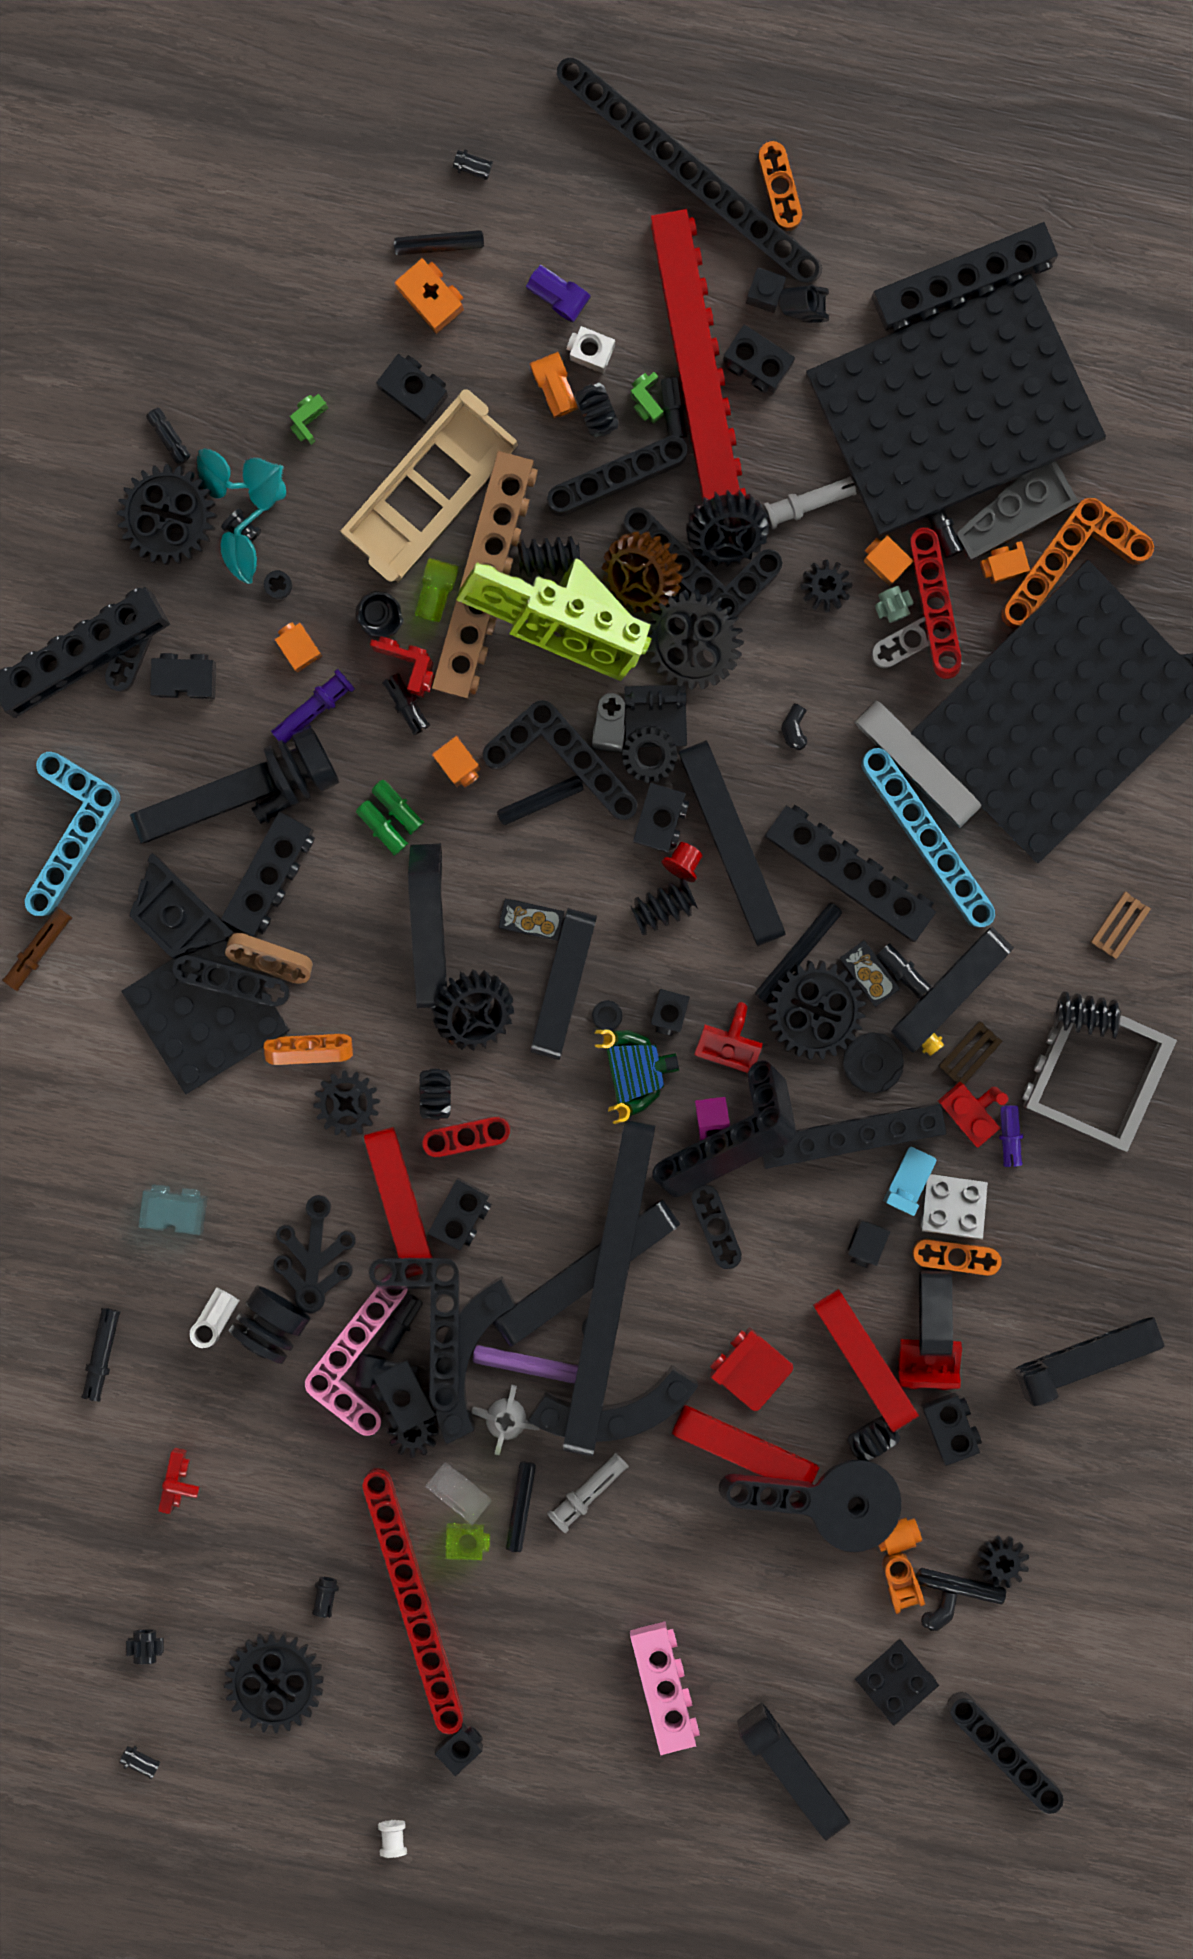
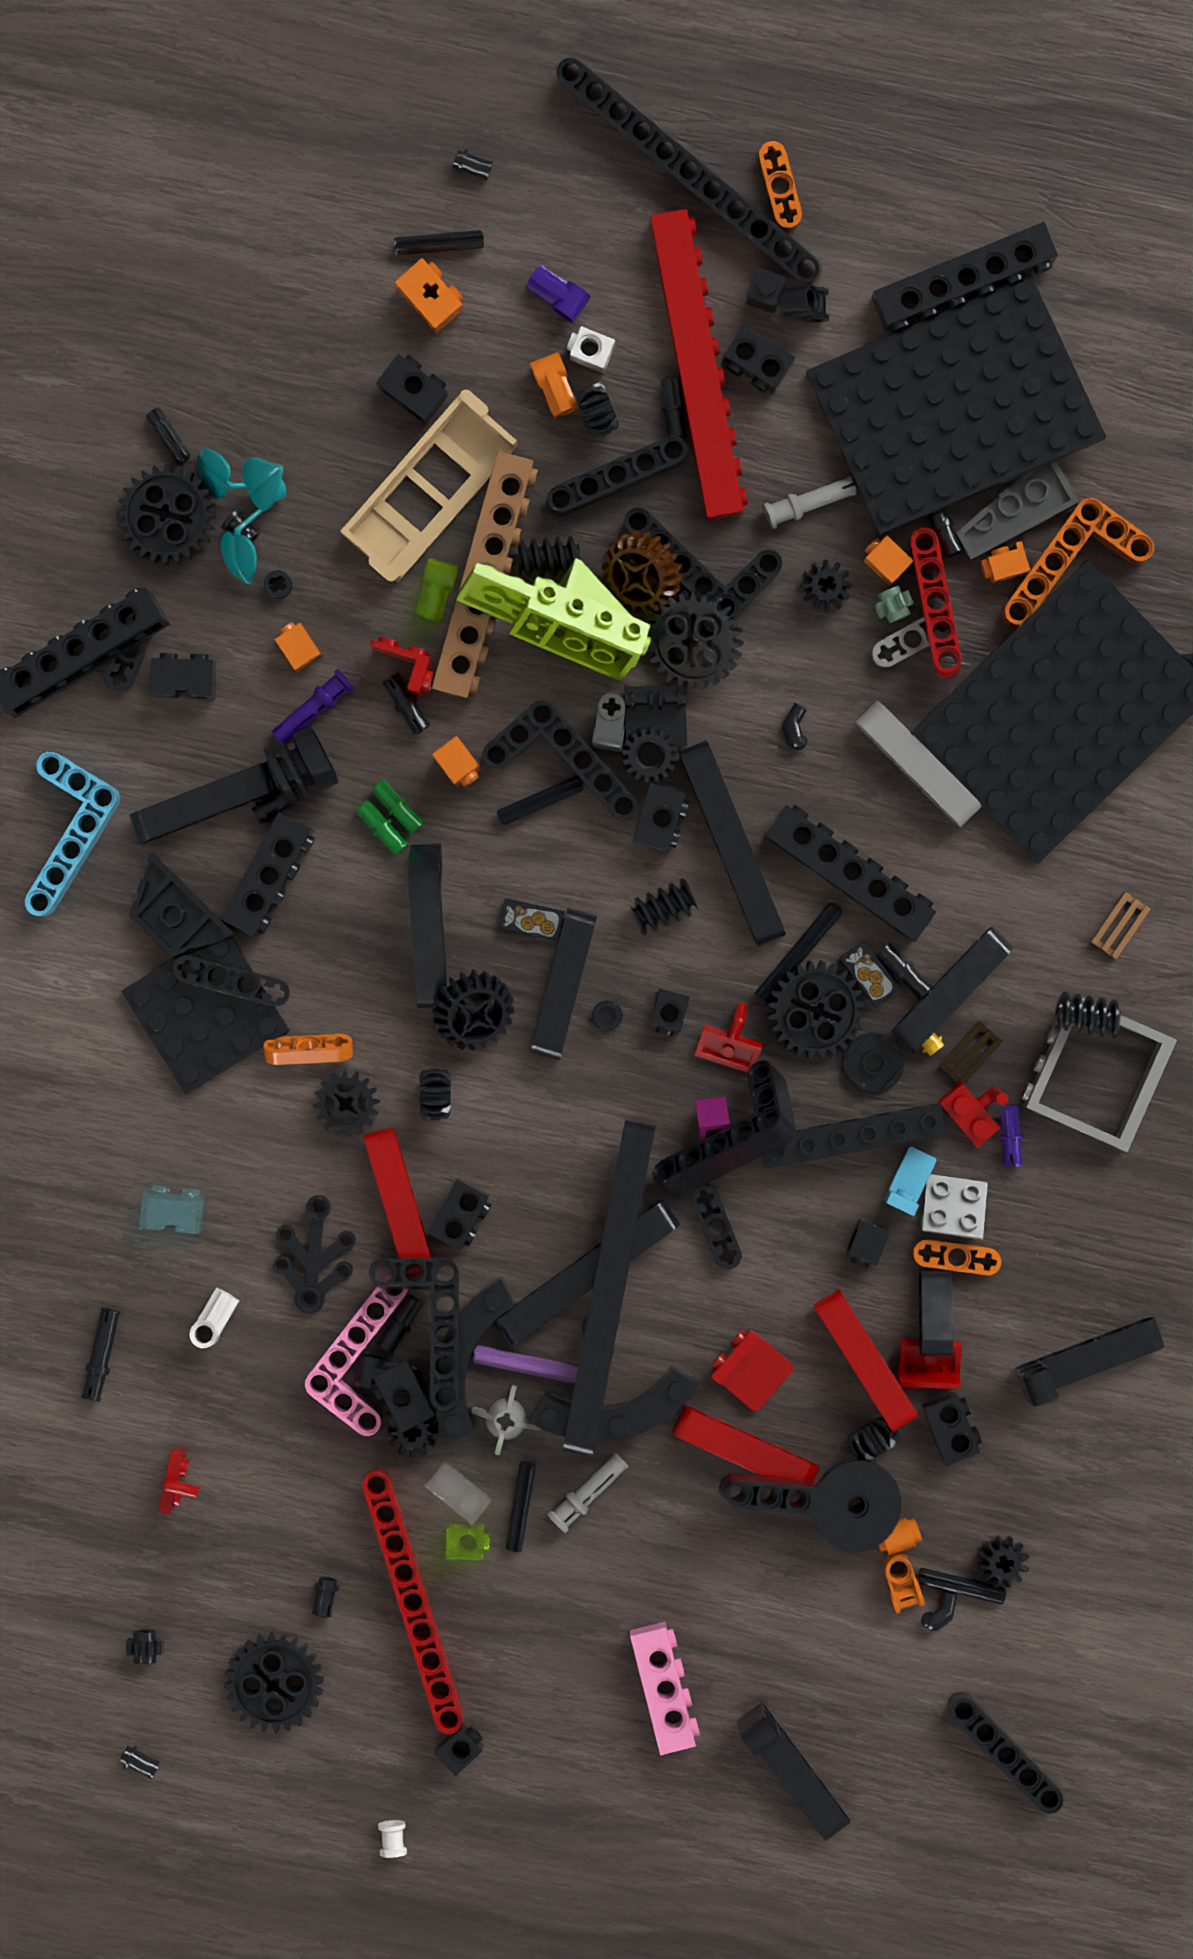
reddish brown pin [2,906,72,991] -> none
medium nougat beam [225,933,313,984] -> none
black wheel [229,1285,311,1364] -> none
bright green bracket [290,393,328,444] -> none
black hair [356,591,404,638] -> none
red beam [422,1116,511,1157] -> none
torso [595,1030,680,1124] -> none
bright green bracket [630,372,663,424] -> none
red piece [661,842,703,882] -> none
black gear [686,489,769,567] -> none
black hinge [855,1639,940,1726] -> none
medium azure beam [861,748,995,928] -> none

